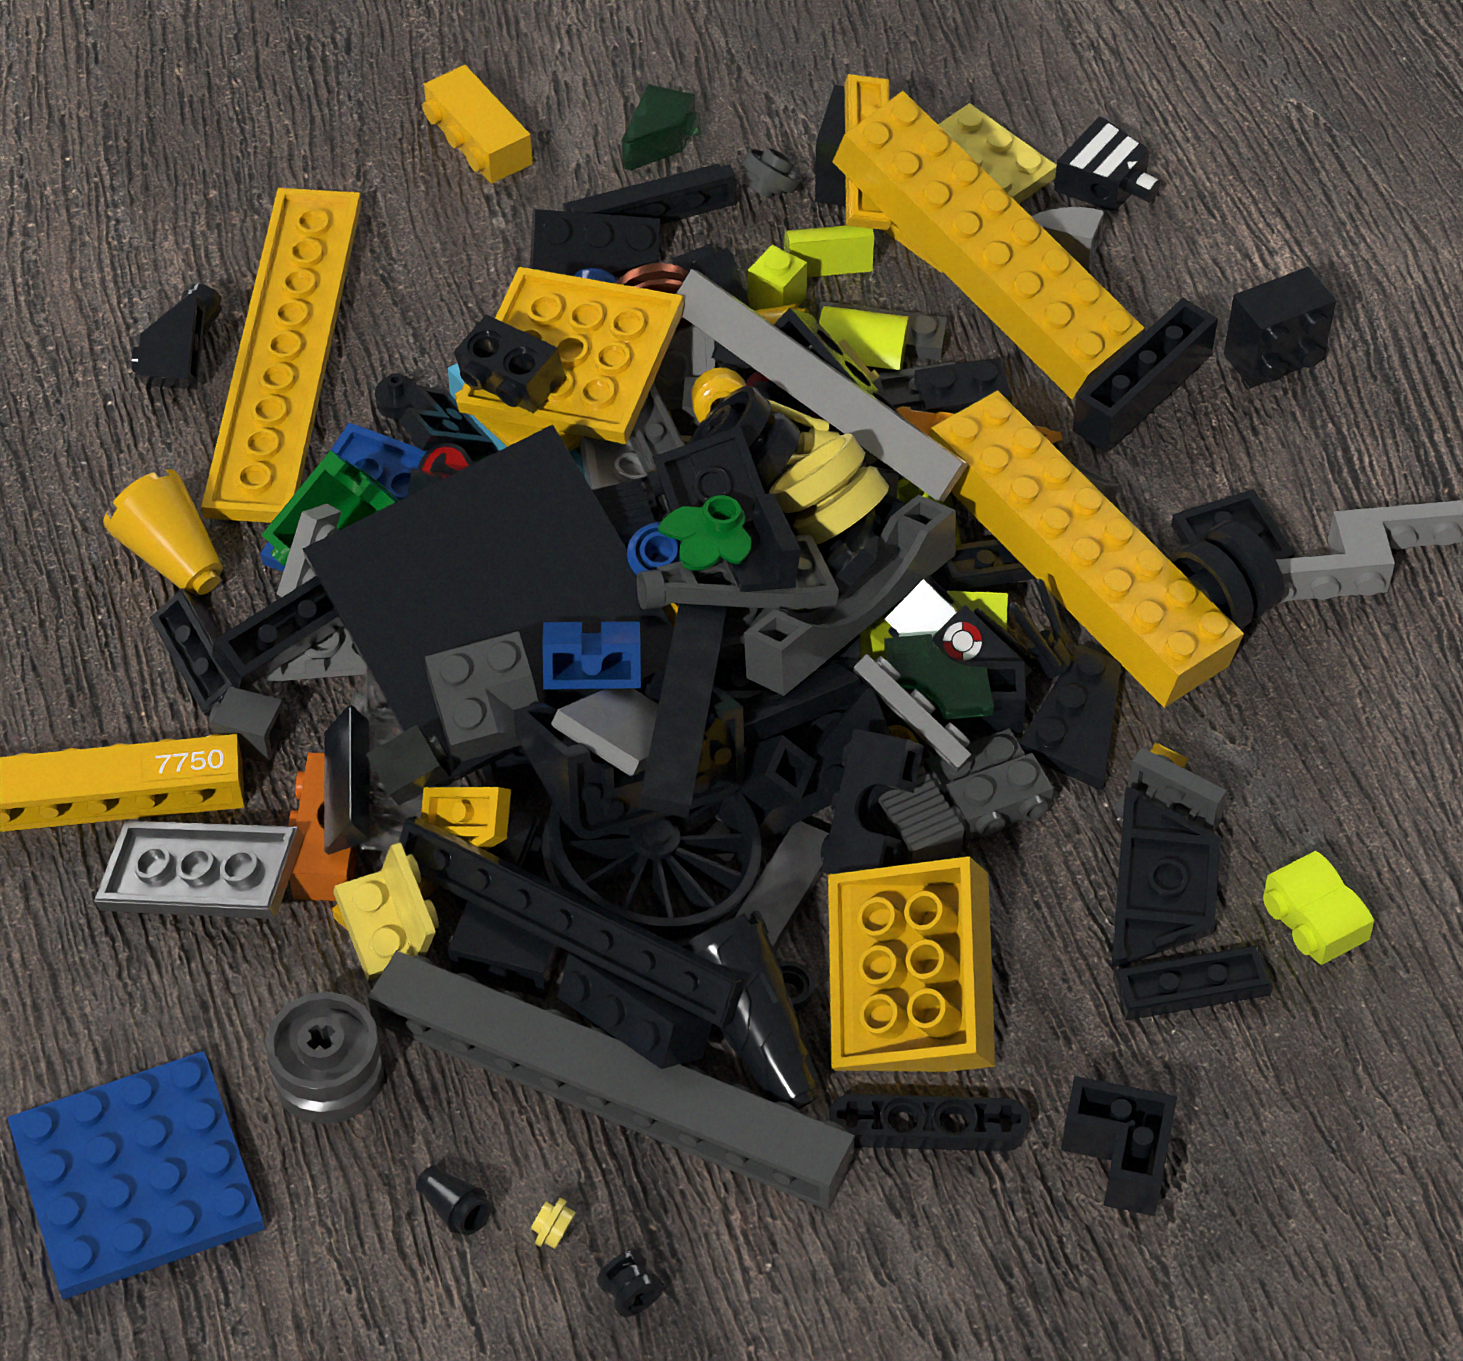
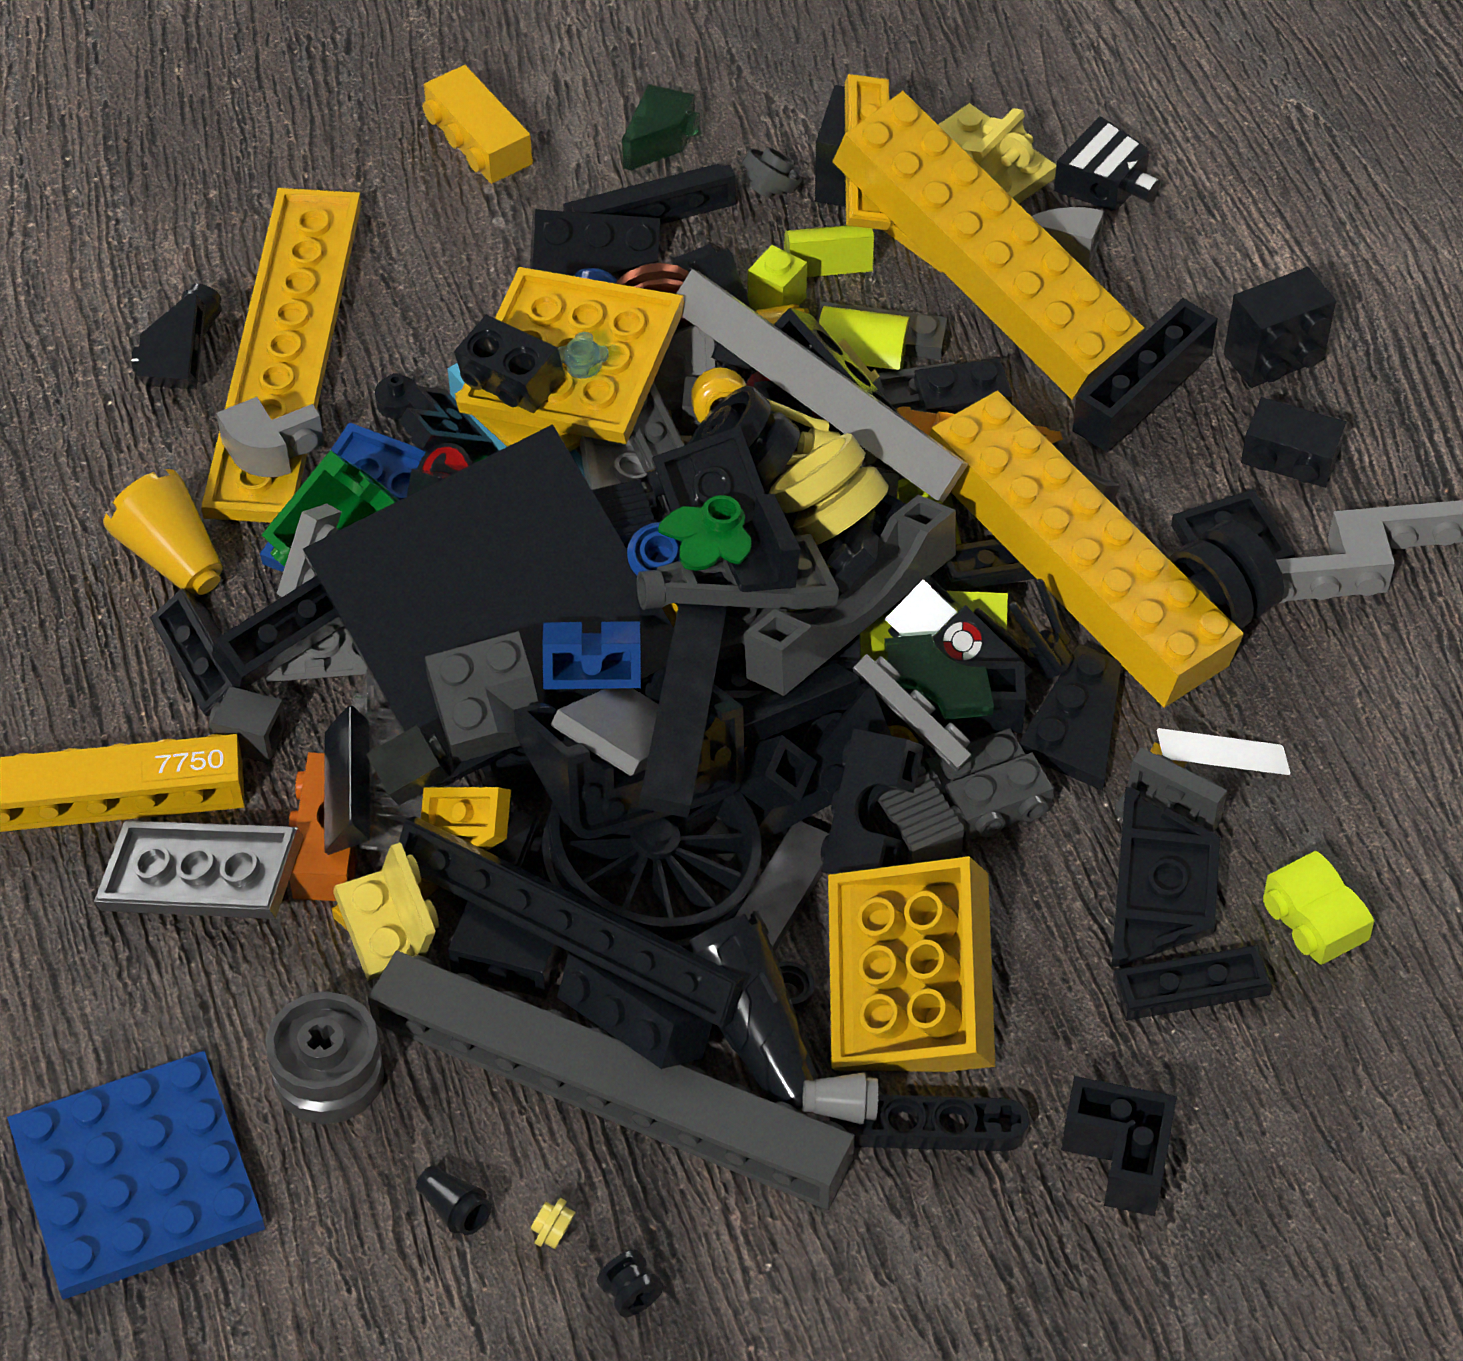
none -> light grey brick [216,397,325,477]
none -> clear light blue plate [558,332,609,379]
none -> light grey cone [803,1073,878,1124]
none -> light yellow hips [961,108,1034,181]
none -> white sticker [1157,728,1290,775]
none -> black brick [1241,397,1347,488]

